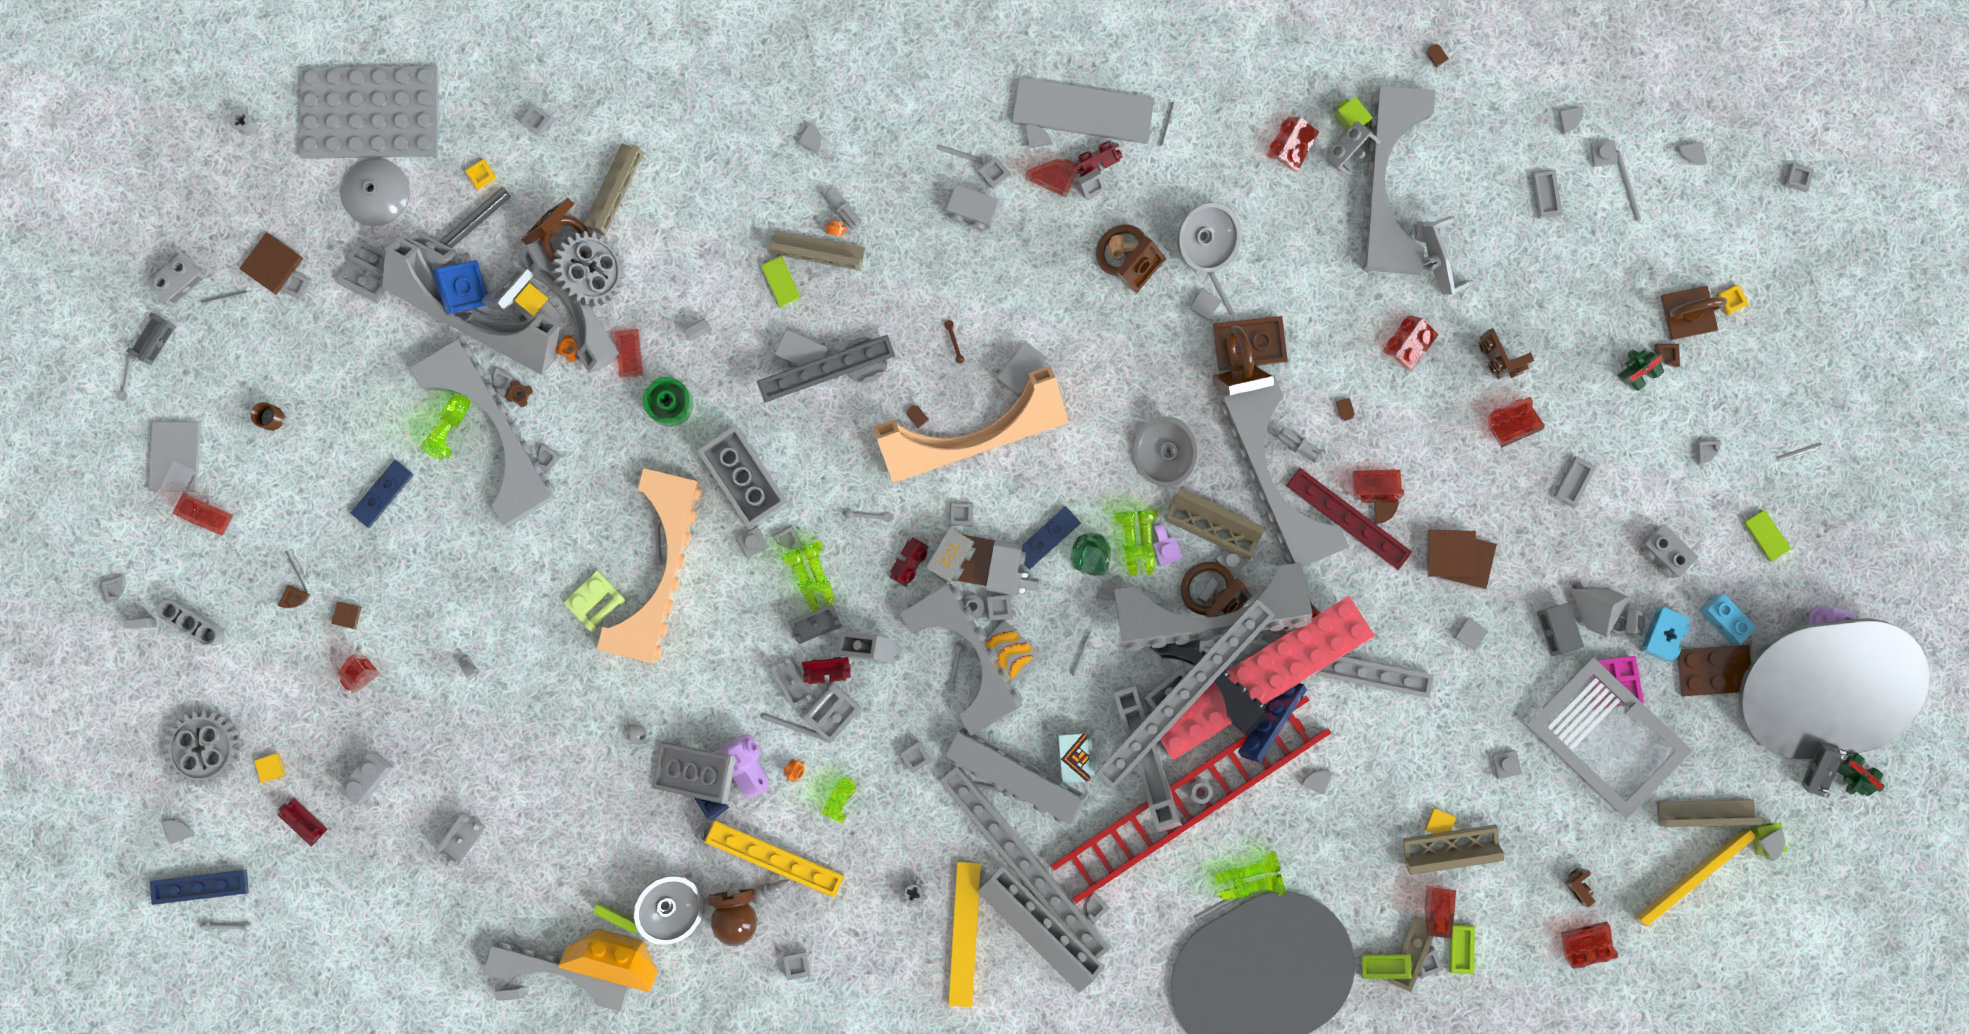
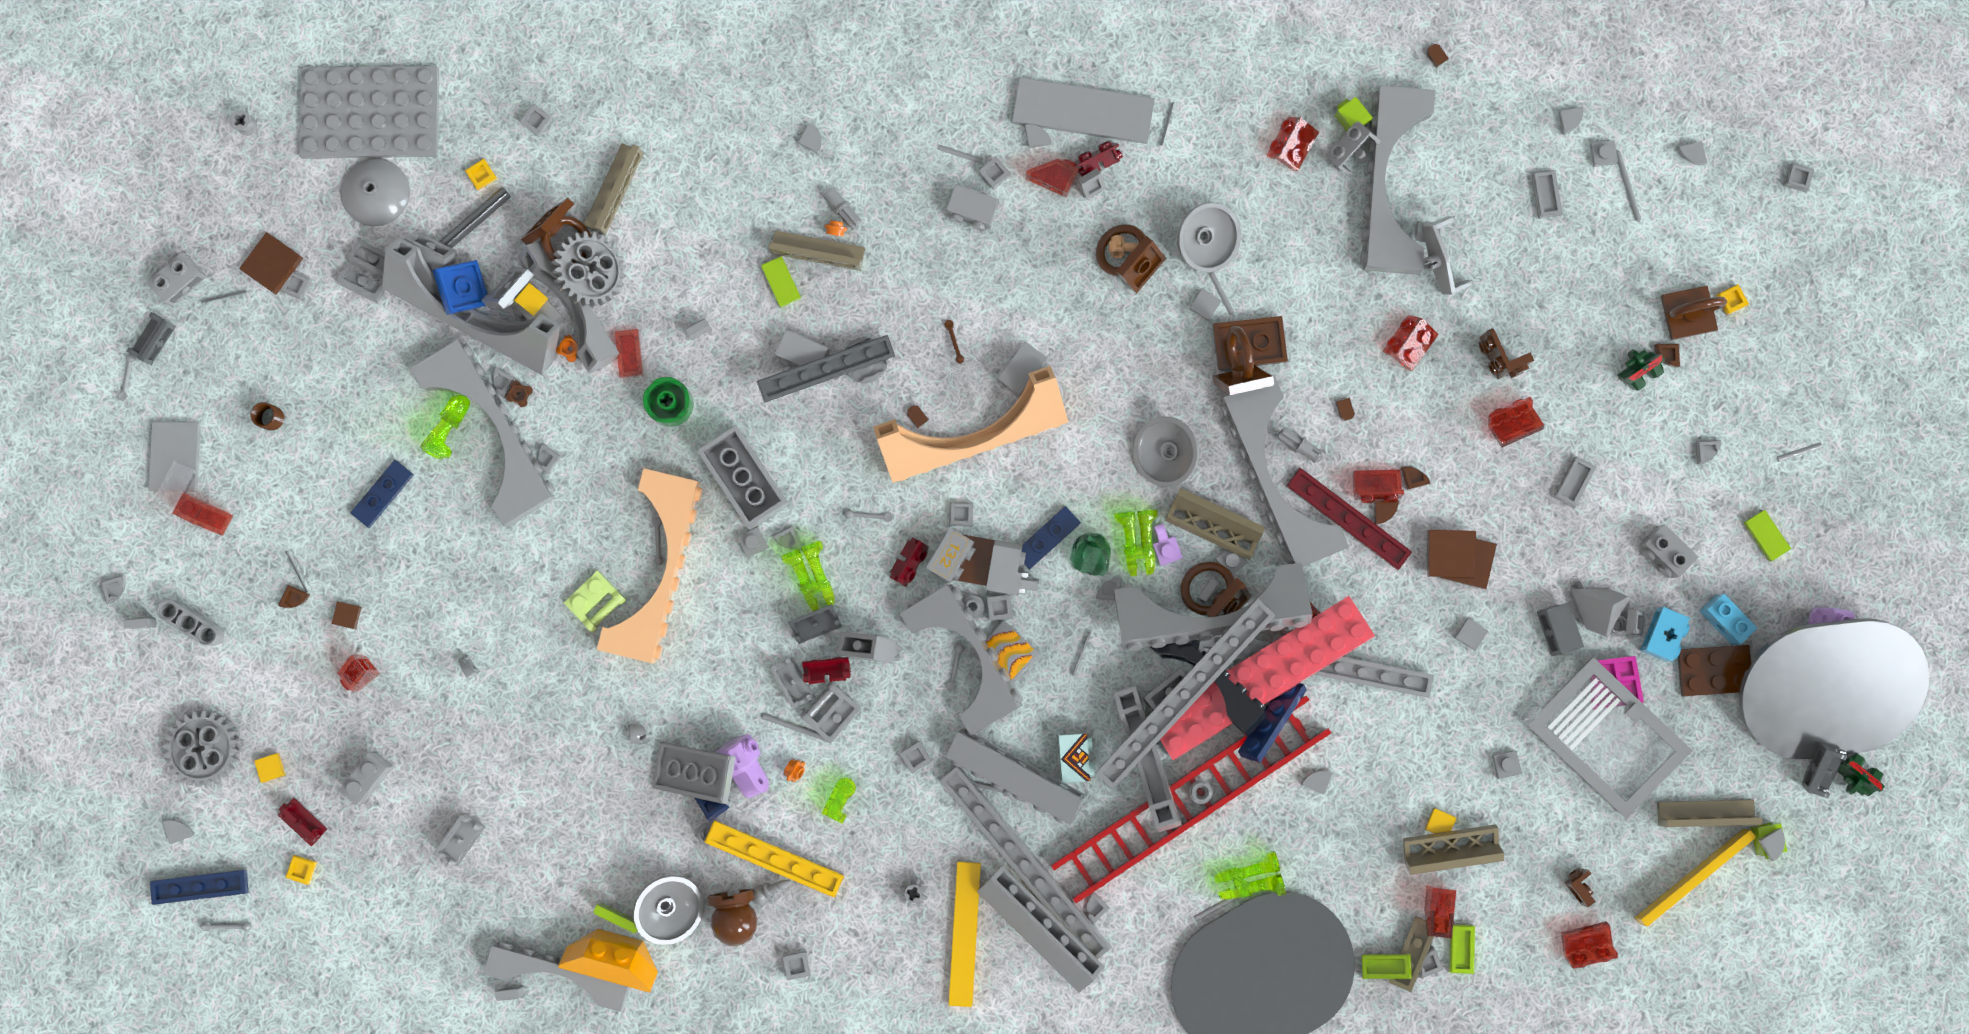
none -> yellow tile [285,855,317,885]
none -> reddish brown tile [1401,466,1431,490]

